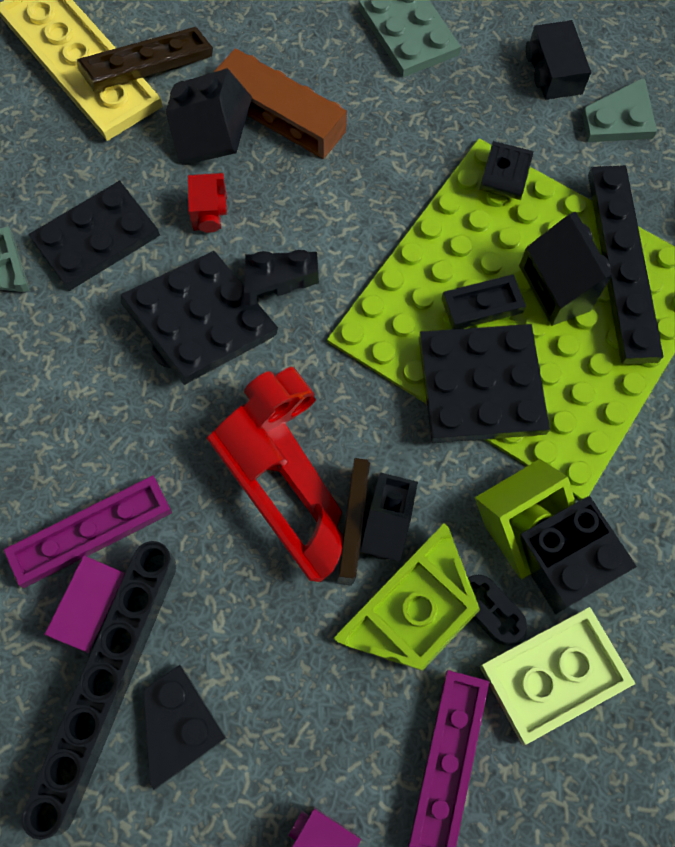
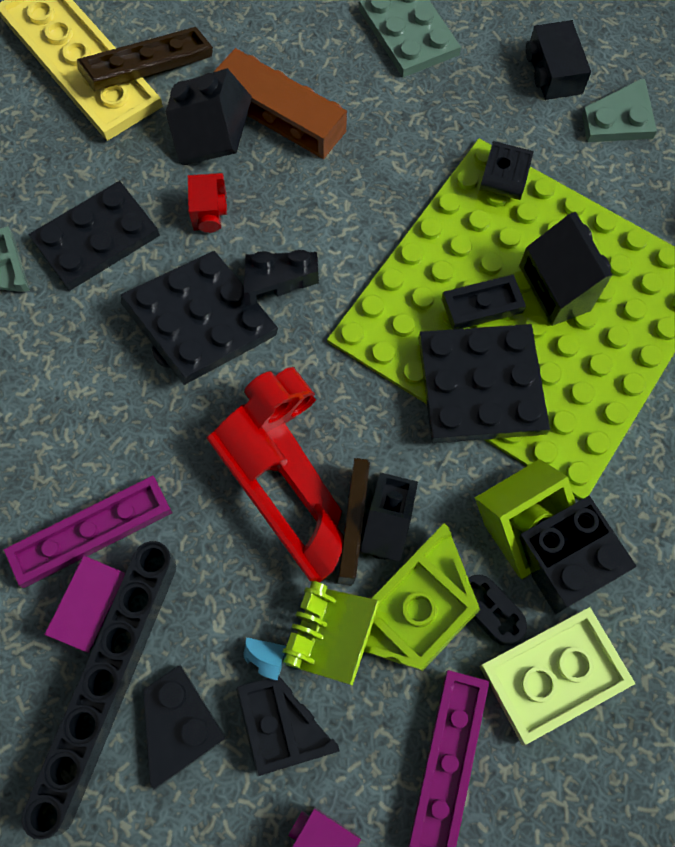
black plate [588,165,664,365] -> none
none -> black wing [236,676,340,776]
none -> medium azure tile [243,637,286,681]
none -> lime hinge [282,581,380,686]

